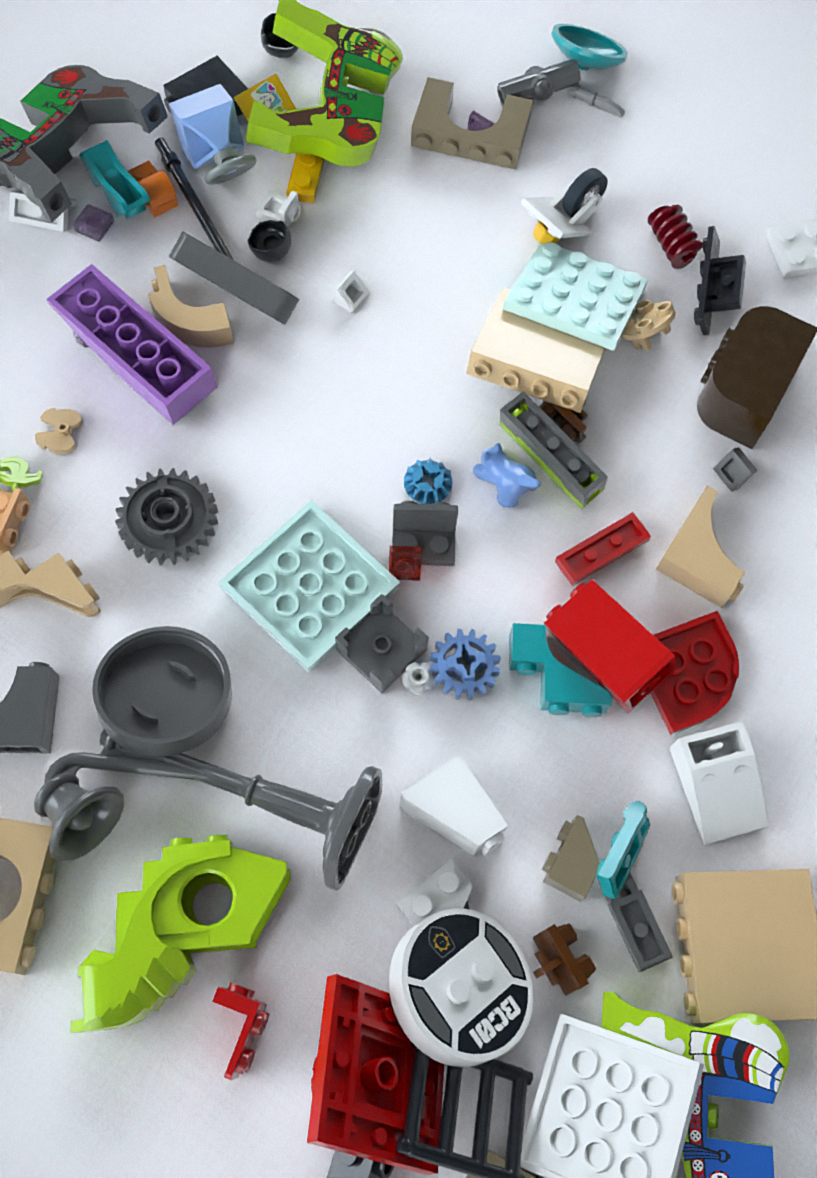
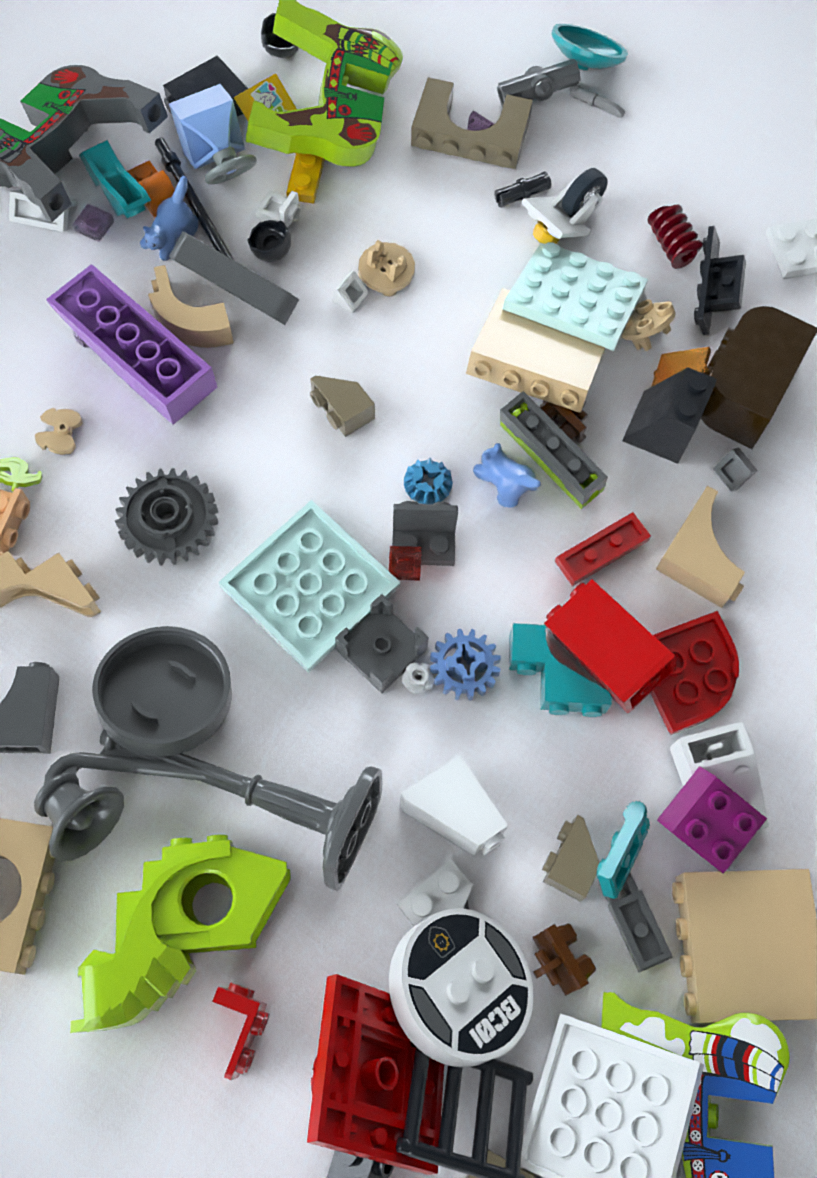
none -> medium blue animal [140,176,199,261]
none -> dark tan slope [309,375,375,437]
none -> tan plate [358,240,415,296]
none -> black pin [494,171,552,208]
none -> black slope [622,367,717,464]
none -> clear orange piece [651,347,711,387]
none -> magenta brick [657,766,767,874]

